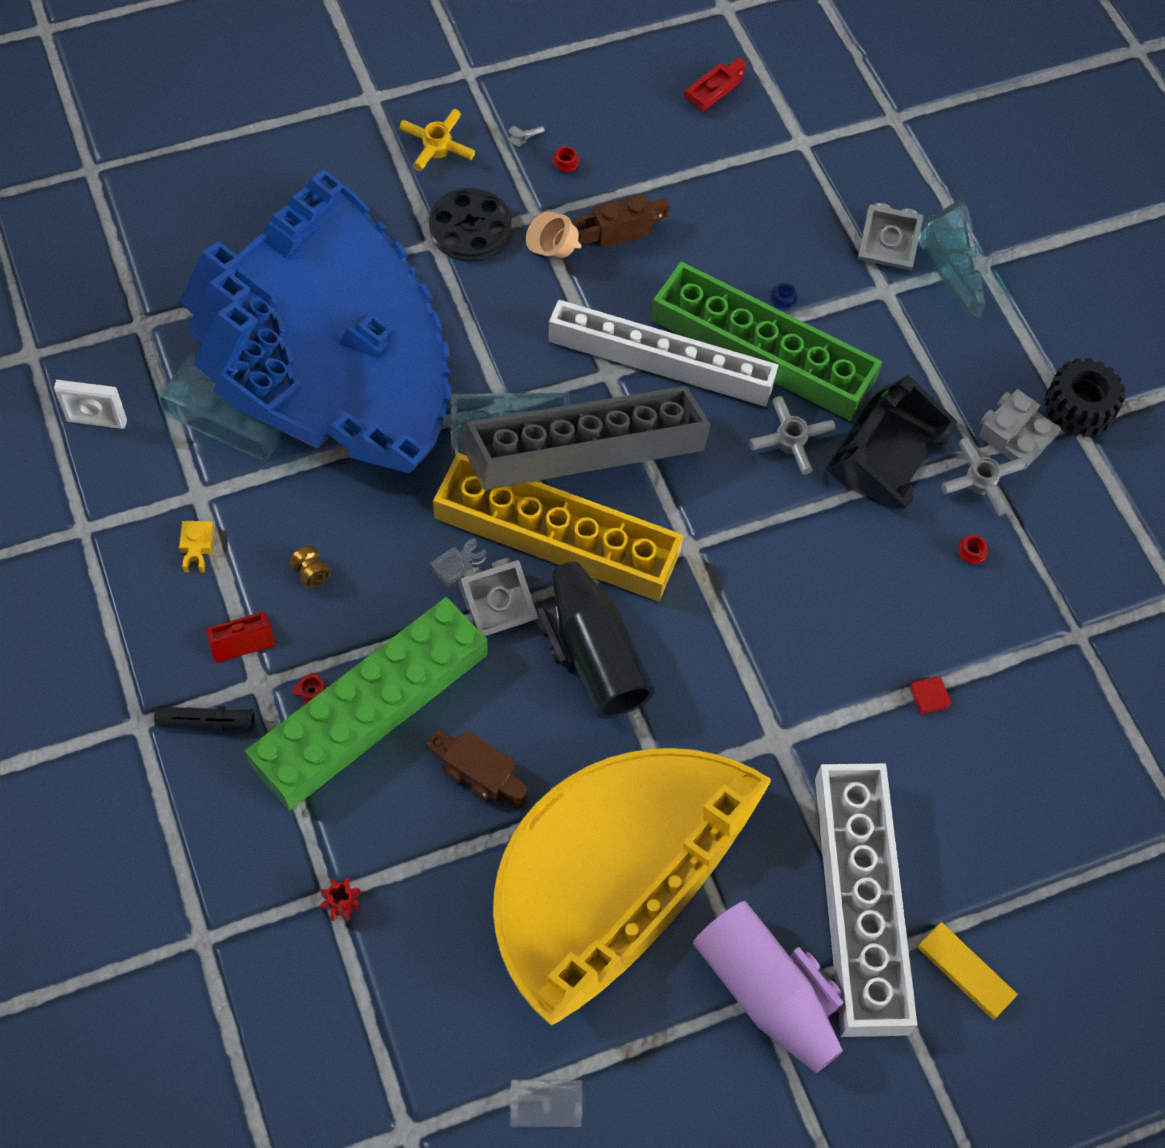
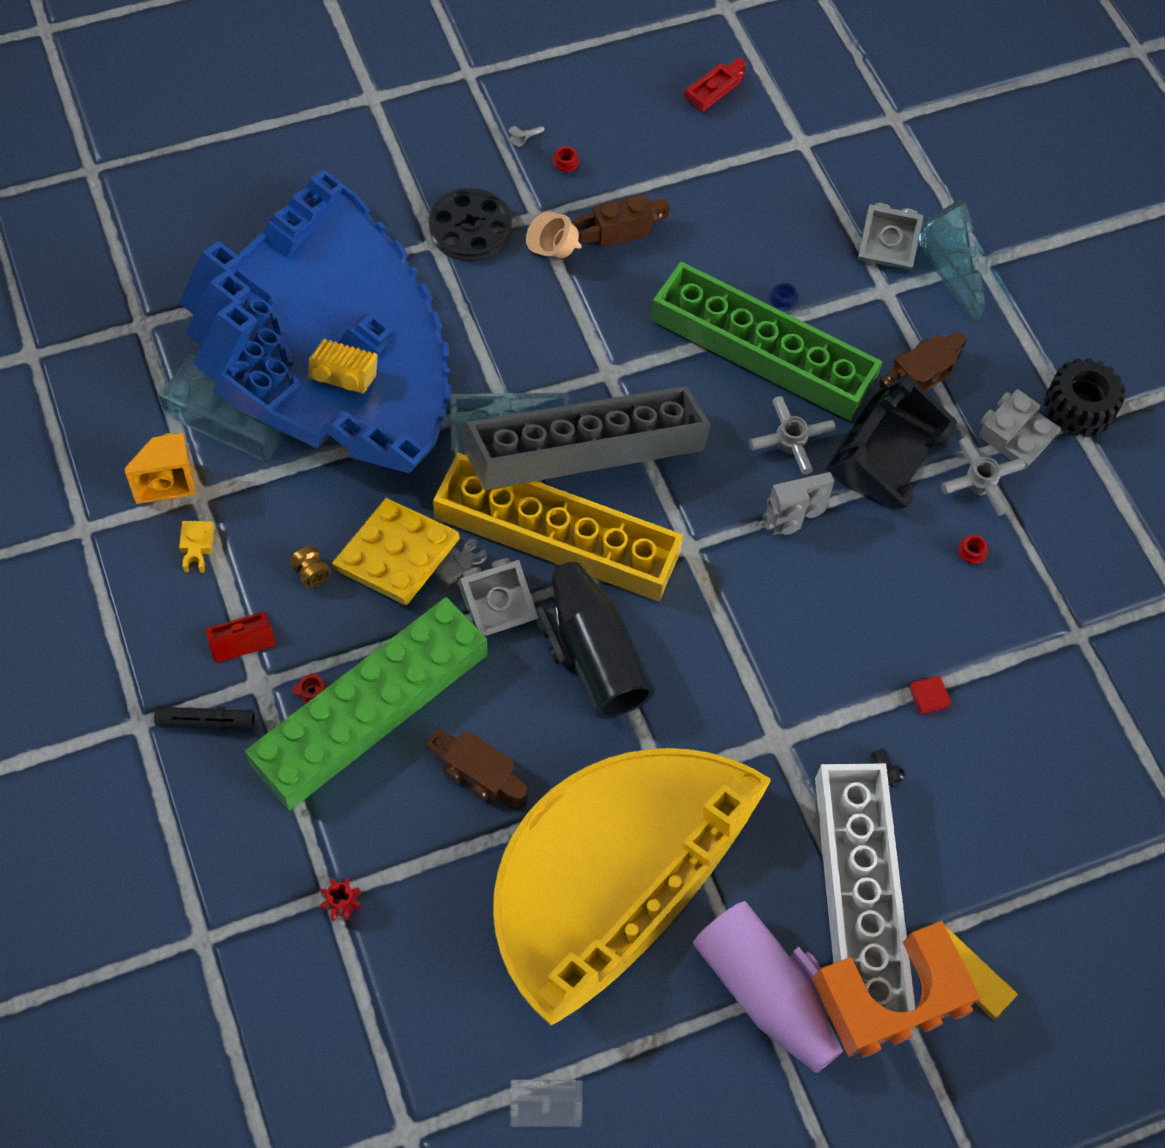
white plate [54,380,127,429] -> none
yellow bar [399,109,475,172] -> none
white brick [548,299,779,407] -> none
none -> light orange slope [125,433,197,504]
none -> yellow brick [308,338,378,394]
none -> yellow plate [332,498,460,606]
none -> light grey plate [763,472,834,535]
none -> orange arch [812,921,981,1058]
none -> black arm [870,748,906,787]
none -> reddish brown hinge [879,332,967,391]

